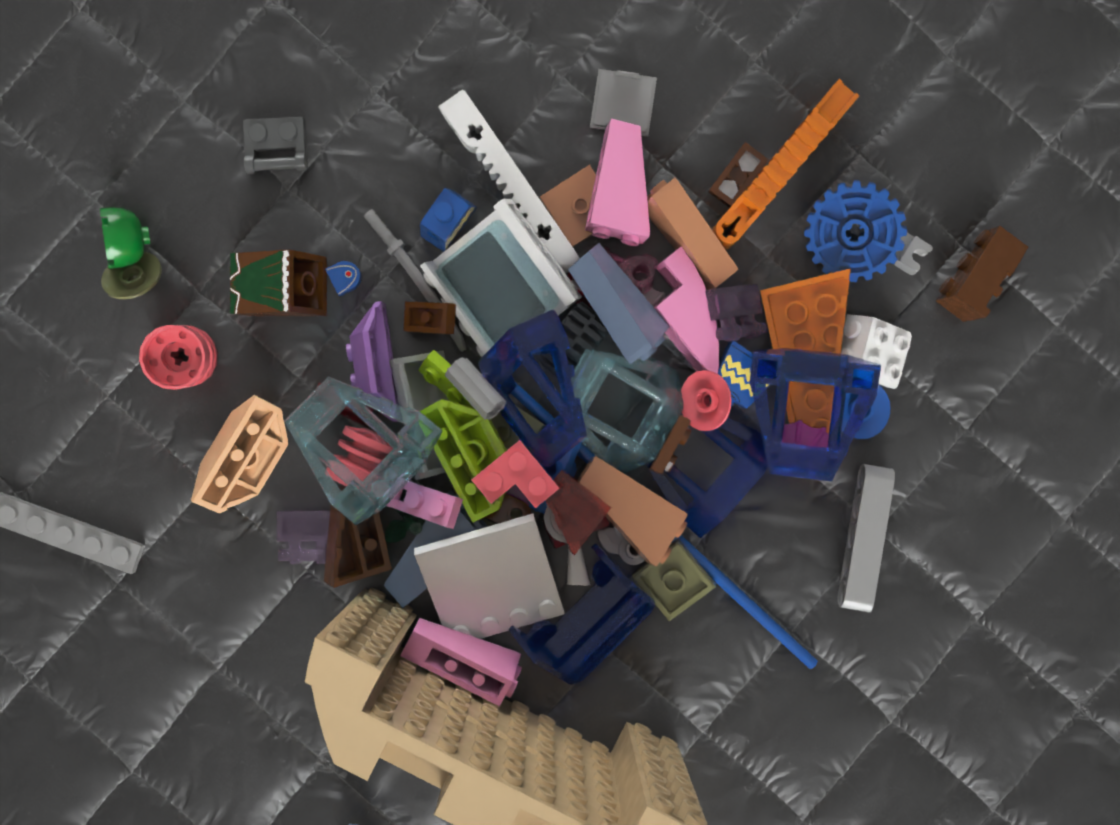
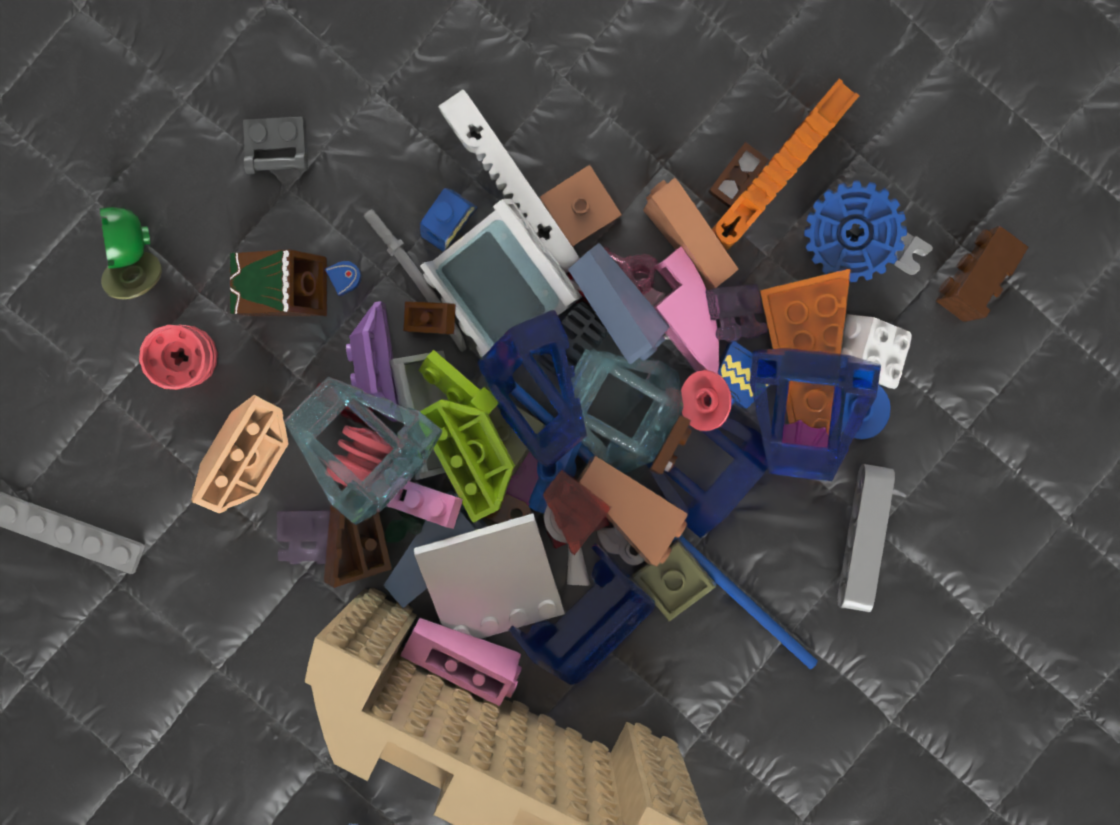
light grey axle [445,357,506,420] -> none
coral plate [471,440,560,508] -> none
bright pink slope [585,118,650,246] -> none
light grey piece [590,69,657,137] -> none

